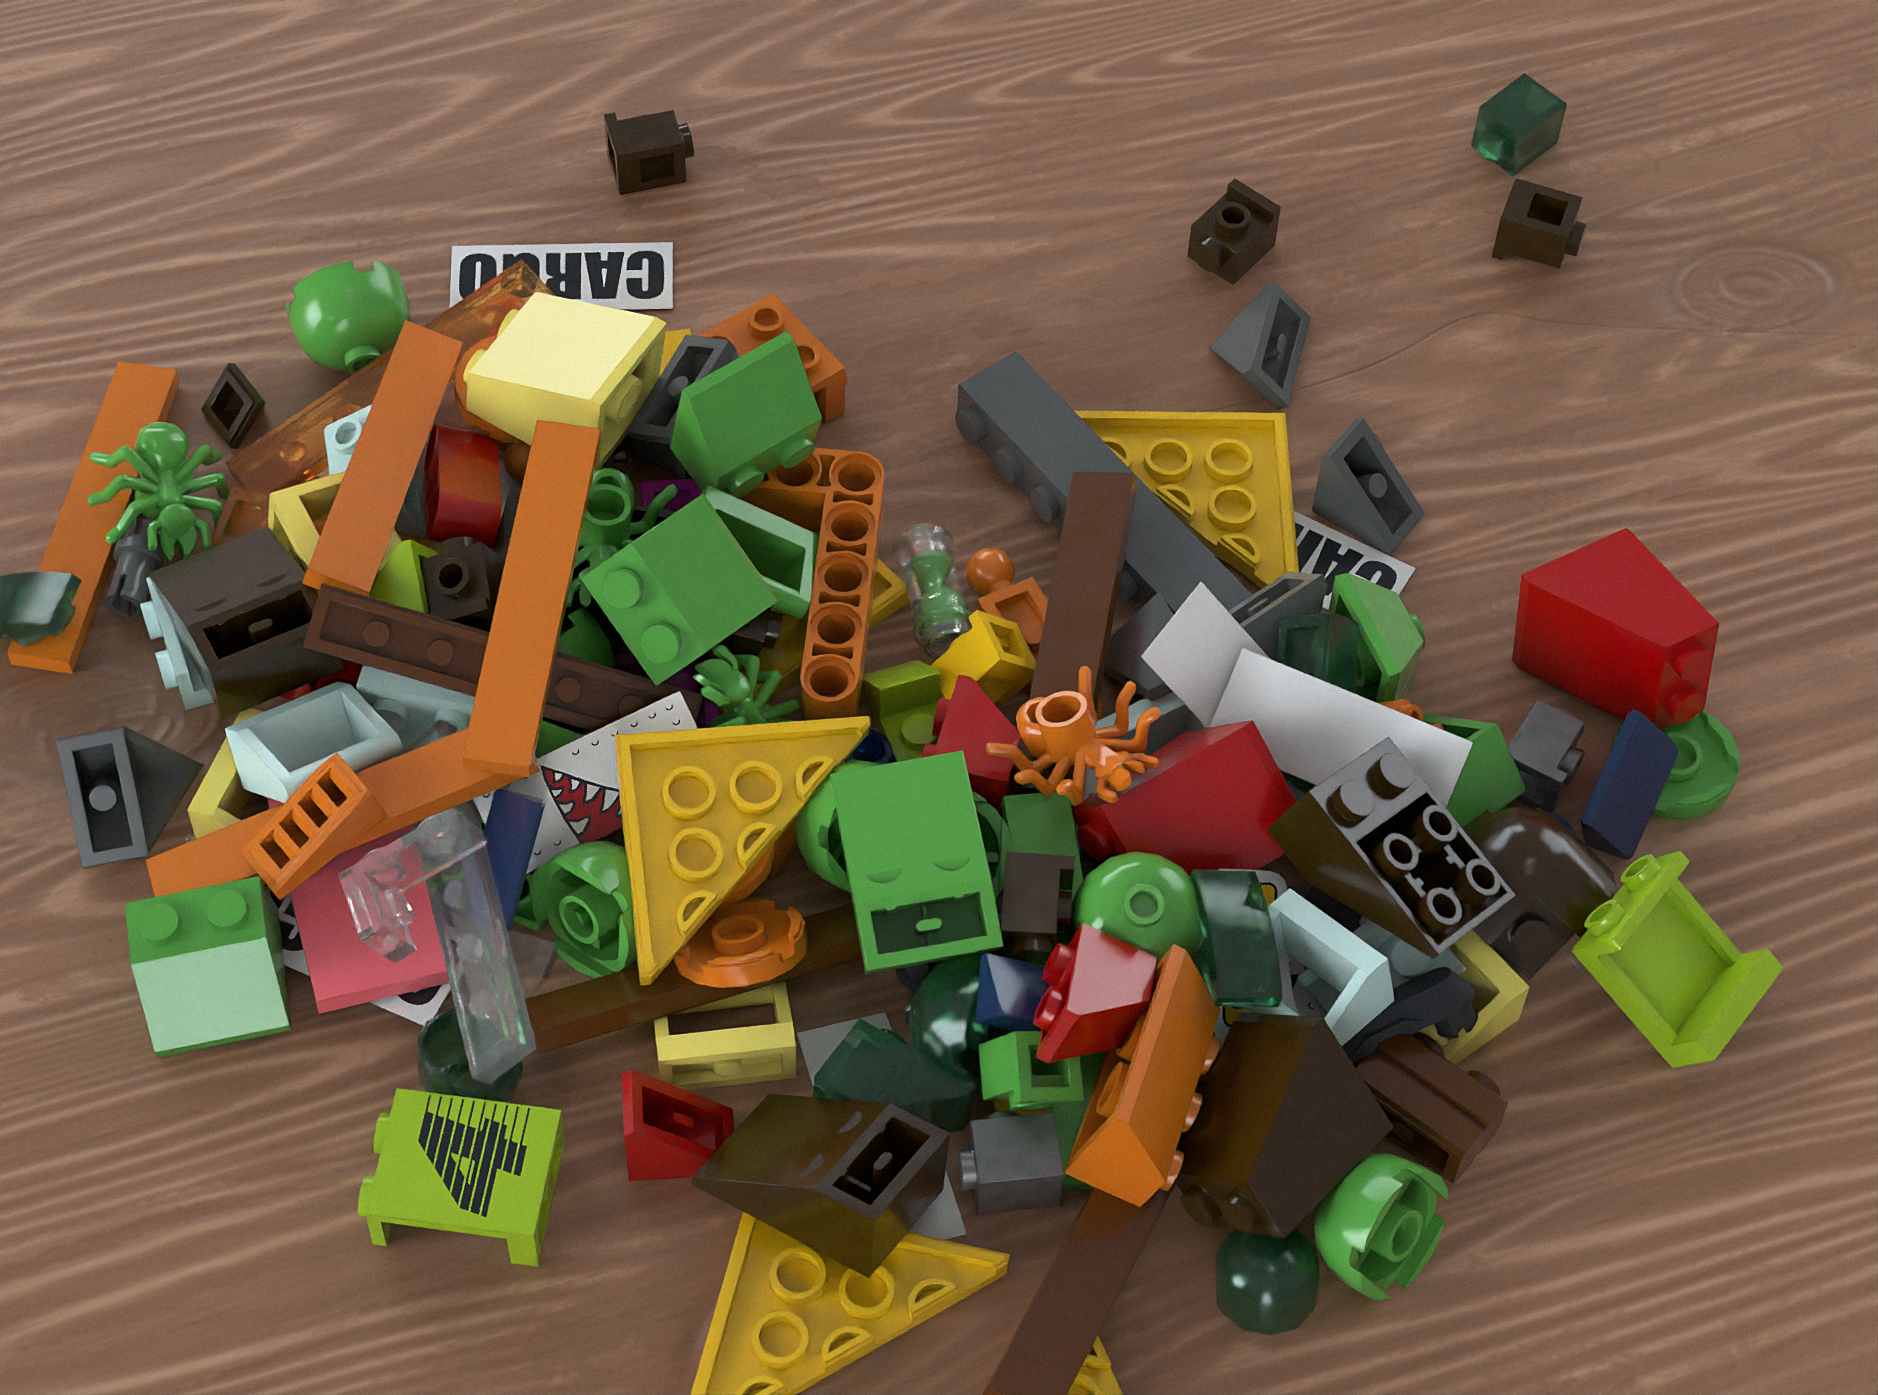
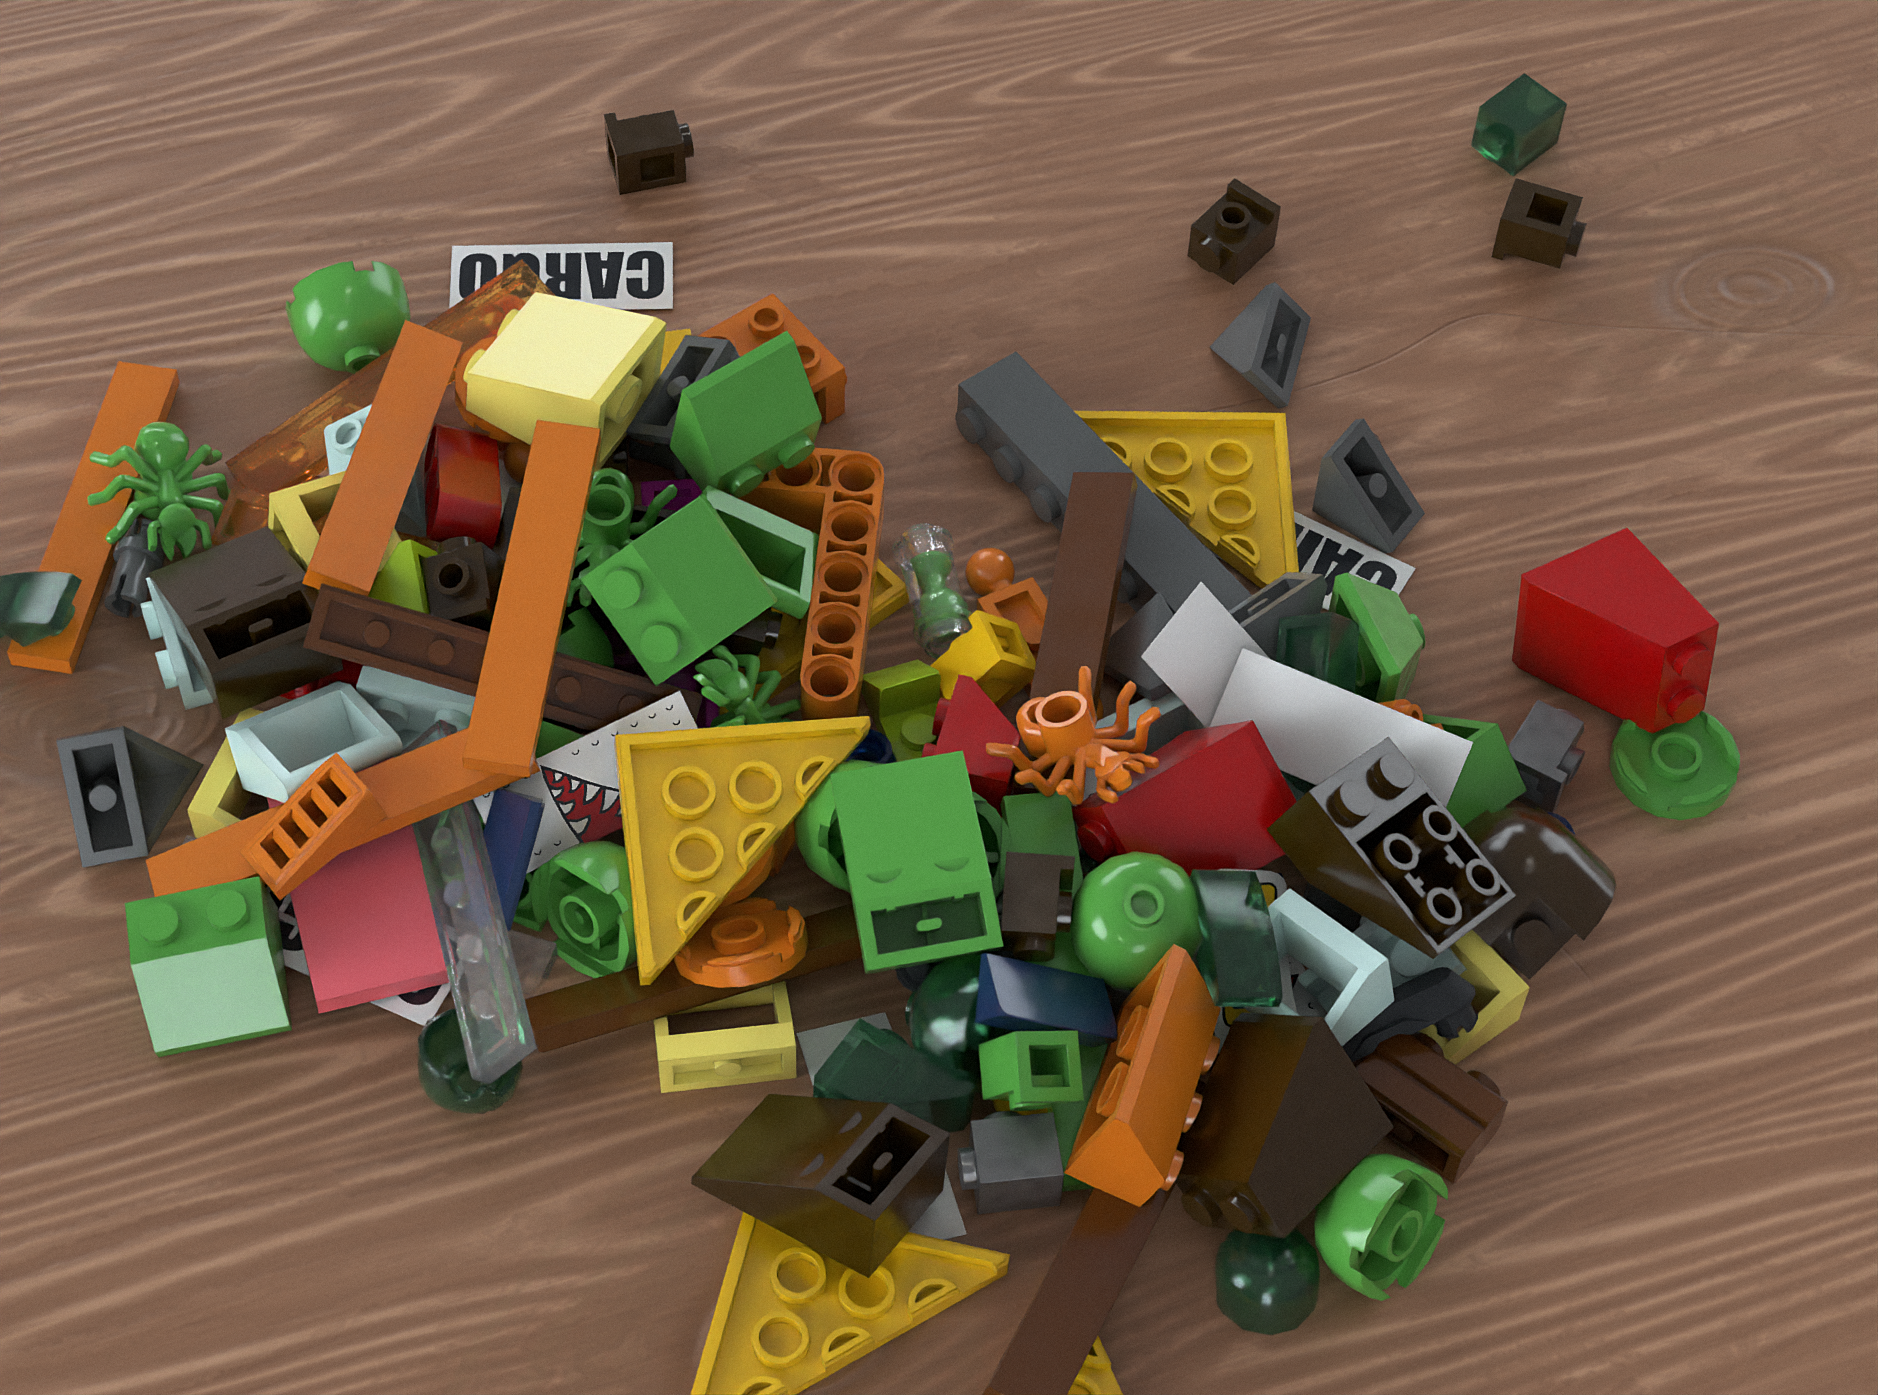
dark brown slope [201,363,266,449] -> none
clear bracket [338,809,486,963] -> none
lime panel [358,1088,566,1267] -> none
red slope [622,1069,734,1181] -> none
red slope [1033,923,1157,1063] -> none
lime panel [1571,851,1784,1068] -> none
dark blue slope [1580,709,1678,860] -> none

